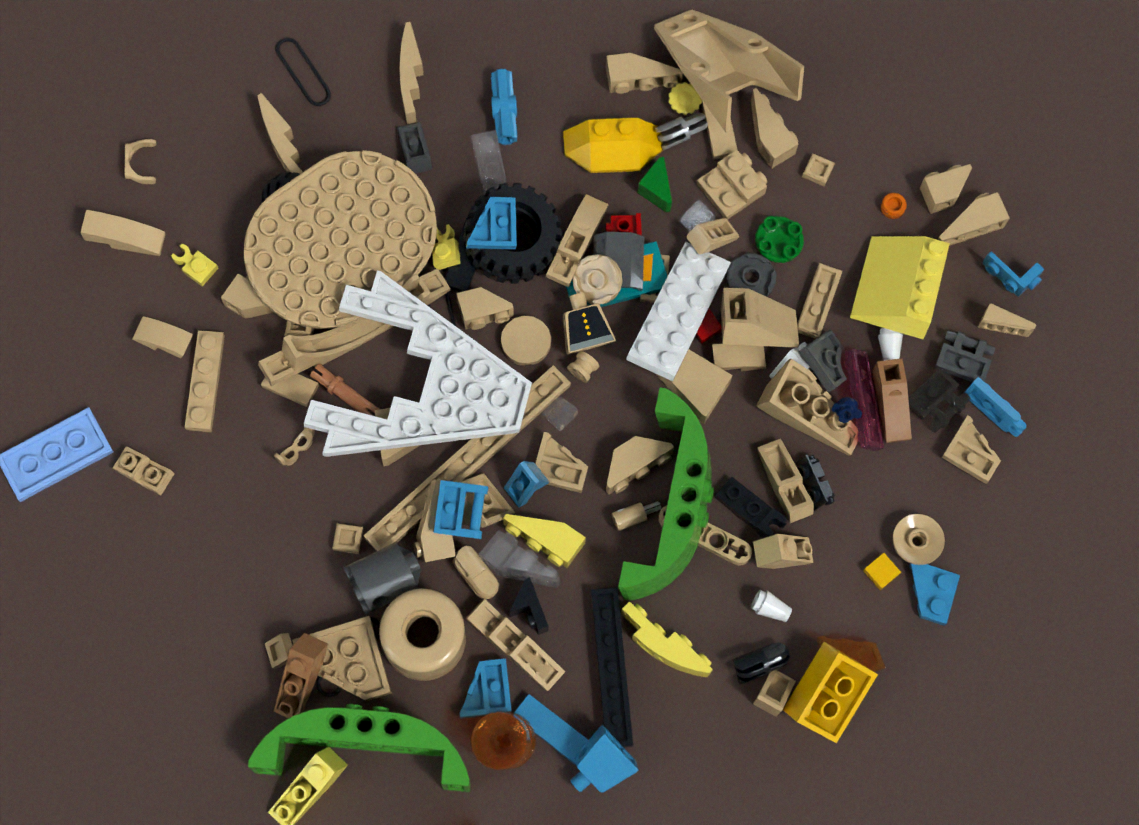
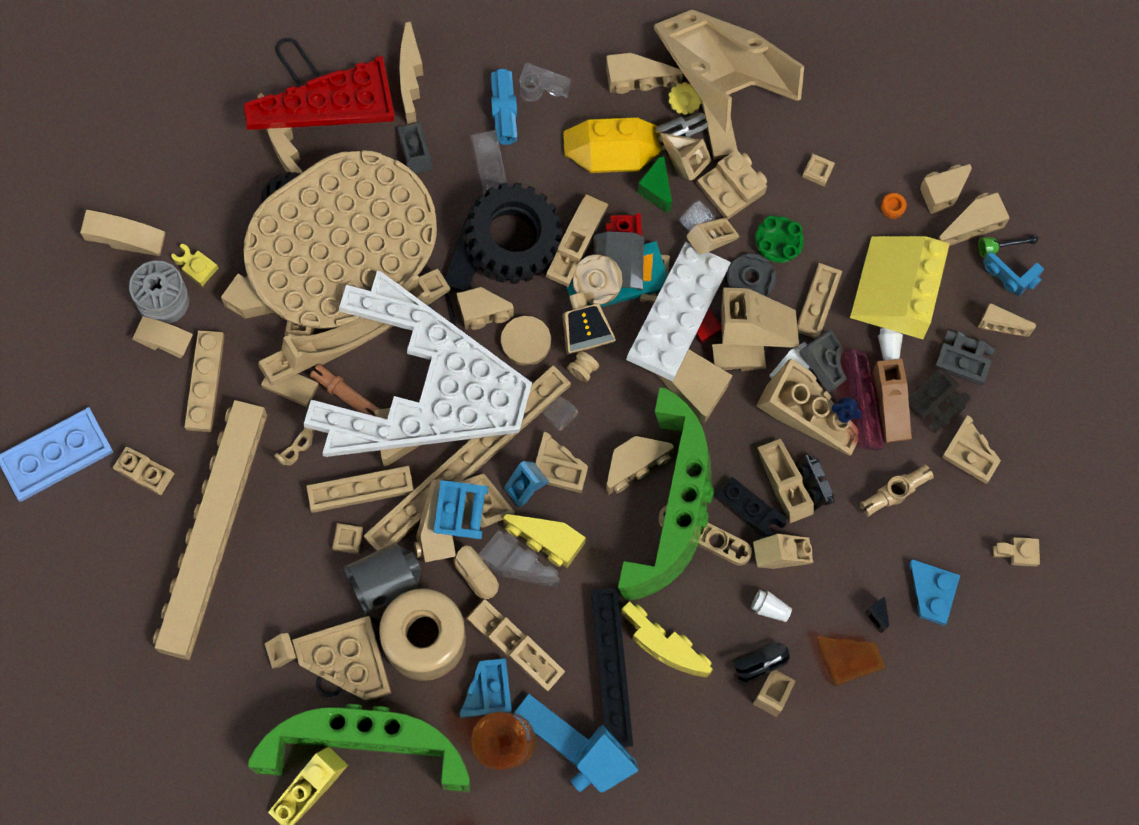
tan cap [125,139,156,184] -> none
medium nougat slope [273,633,328,718] -> none
light yellow plate [432,224,460,270] -> none
dark azure wing [466,197,517,249] -> none
black slope [509,578,549,635] -> none
tan piece [611,501,661,531] -> none
tan slope [751,88,798,169] -> none
yellow slope [783,642,878,743] -> none
yellow tile [863,553,901,590] -> none
tan dish [893,514,945,565] -> none
dark azure hinge [963,377,1027,437] -> none
none -> light grey wheel [129,261,190,324]
none -> tan brick [153,400,267,661]
none -> red wing [243,55,395,130]
none -> tan plate [307,466,414,513]
none -> clear plate [519,63,571,102]
none -> tan slope [660,132,712,180]
none -> tan pin [860,464,934,517]
none -> black slope [865,597,889,633]
none -> hinge [978,234,1038,258]
none -> tan plate [993,538,1040,567]

